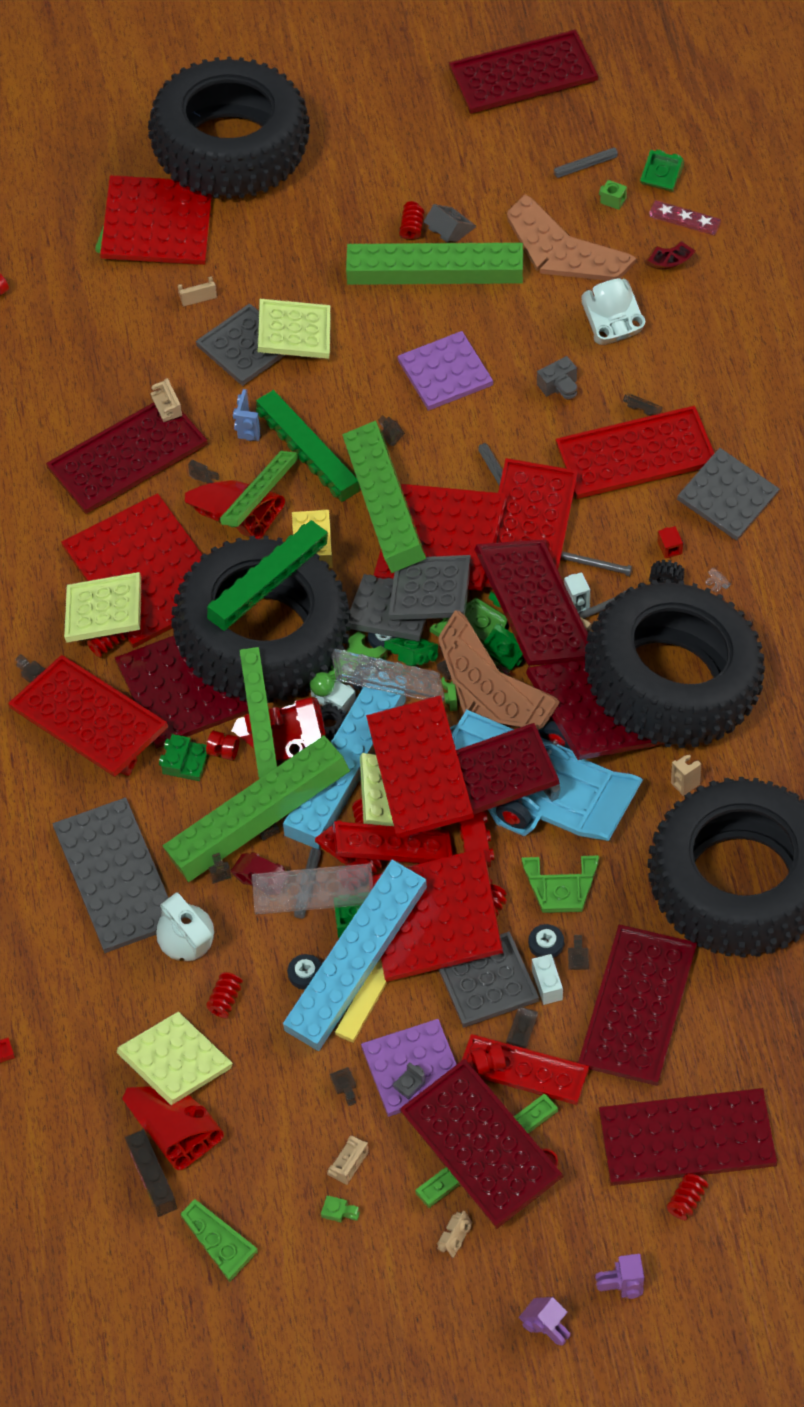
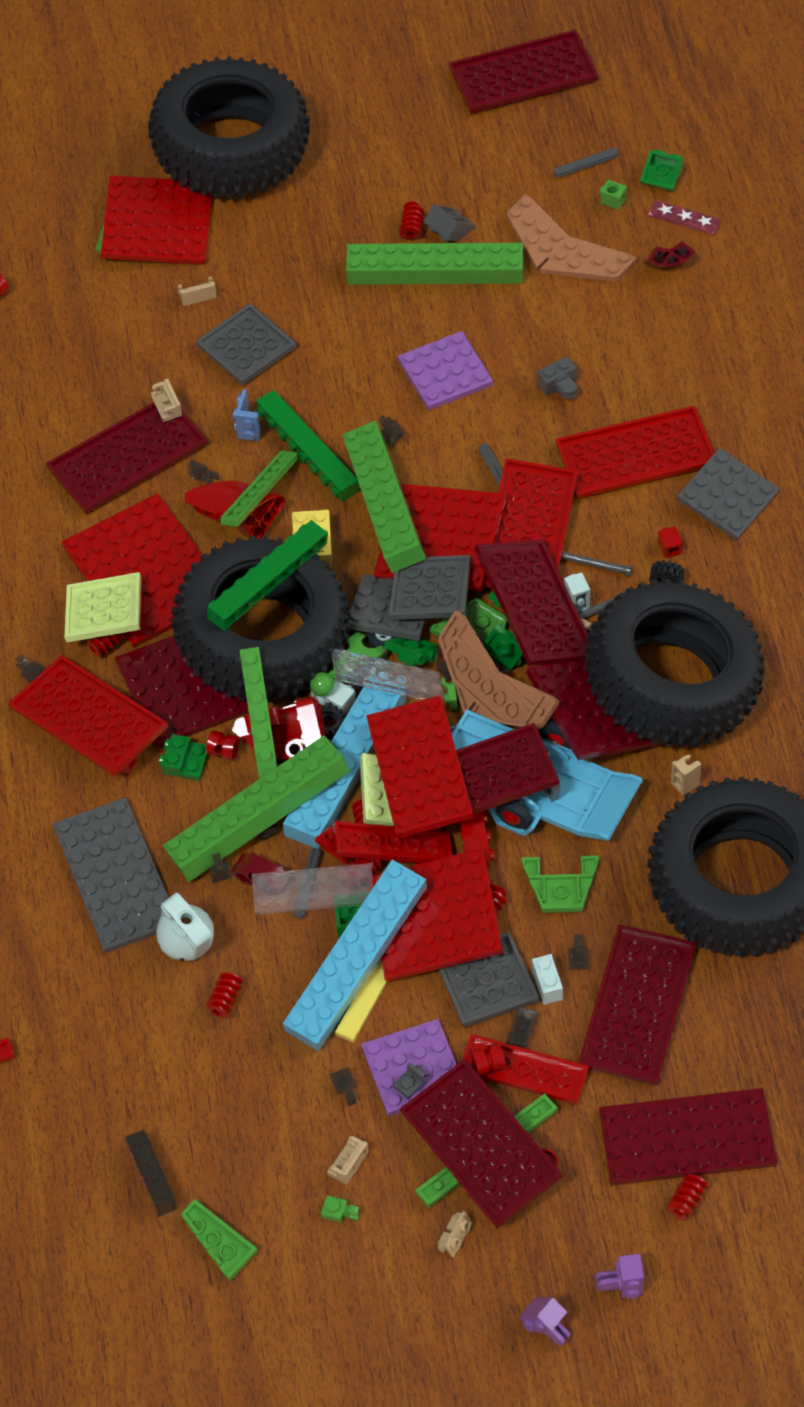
yellowish green plate [117,1012,233,1105] -> none
red panel [122,1086,224,1170] -> none
yellowish green plate [258,299,330,359] -> none
black wheel [287,954,322,990] -> none
black wheel [528,924,564,958] -> none
light aqua piece [581,278,645,345] -> none
clear smoke plate [623,394,663,416] -> none
clear tile [705,567,731,593] -> none

